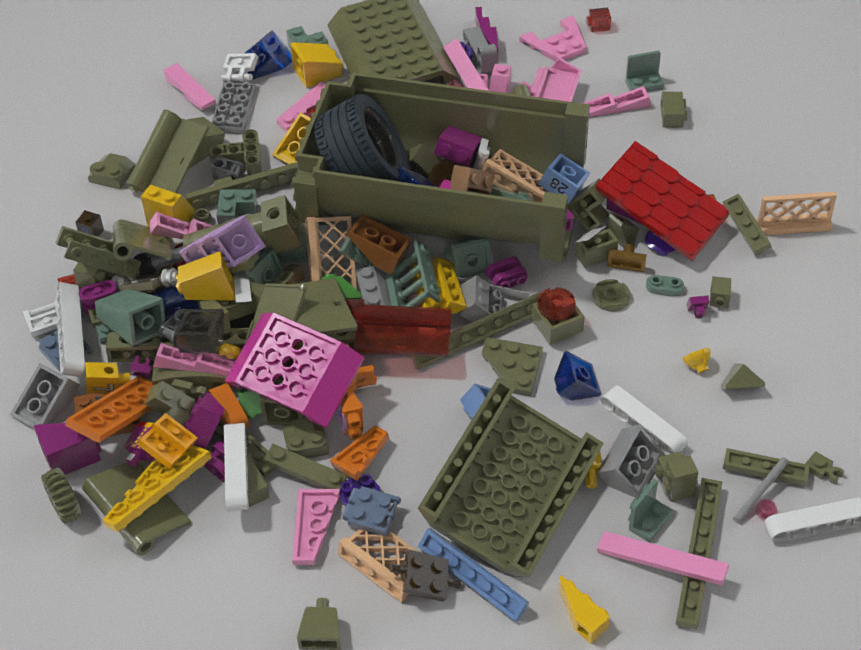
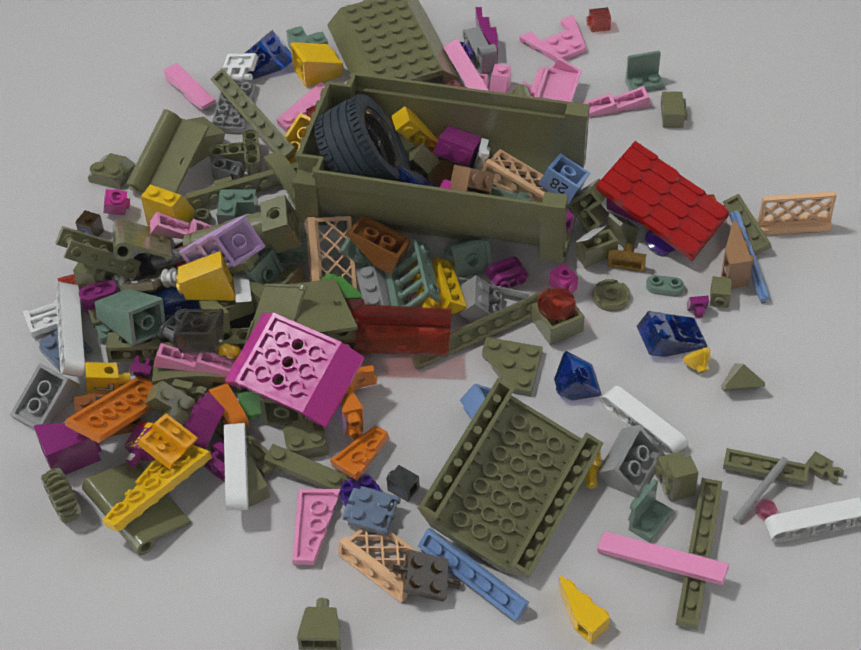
none -> dark pink brick [103,189,130,215]
none -> olive plate [210,68,297,160]
none -> olive slope [263,150,297,208]
none -> pearl dark grey brick [386,465,420,502]
none -> yellow slope [391,106,438,154]
none -> dark pink brick [549,263,578,297]
none -> clear blue slope [636,311,707,357]
none -> medium nougat slope [721,221,754,289]
none -> medium blue axle [729,211,770,303]

